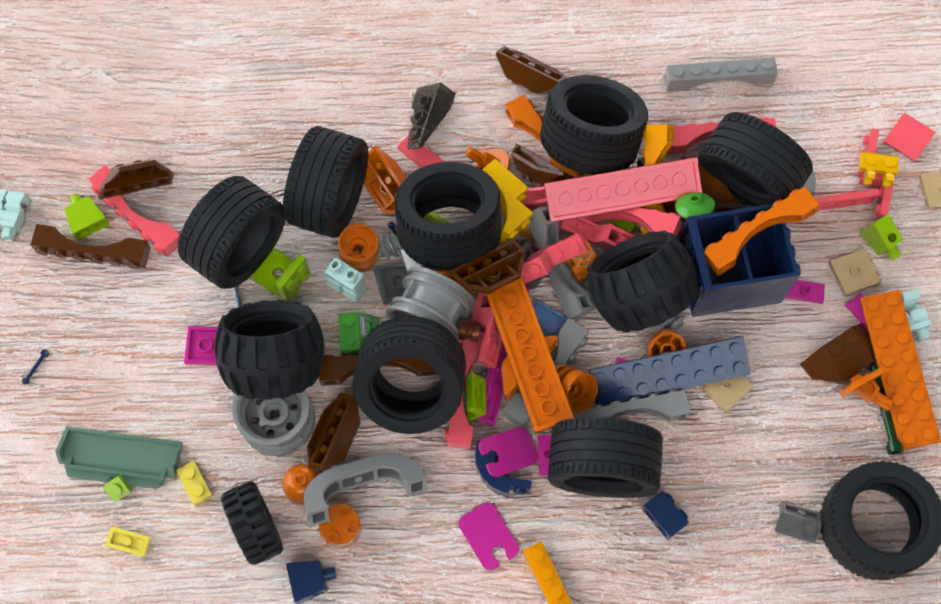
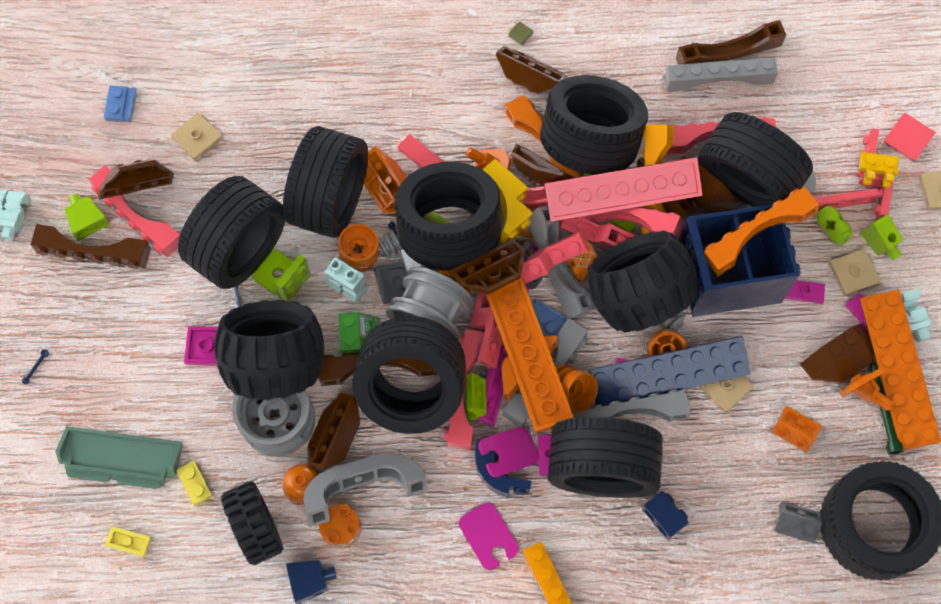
lime plate [103,474,133,503] -> none
clear smoke wedge [407,82,456,150] -> none
copper wheel [458,321,481,343] -> none
bright green dish [675,192,715,219] -> none
none -> medium blue plate [103,86,137,122]
none -> tan plate [171,113,223,161]
none -> olive tile [508,21,533,46]
none -> reddish brown arch [676,20,786,65]
none -> orange bracket [772,406,821,452]
none -> lime piece [815,205,854,246]

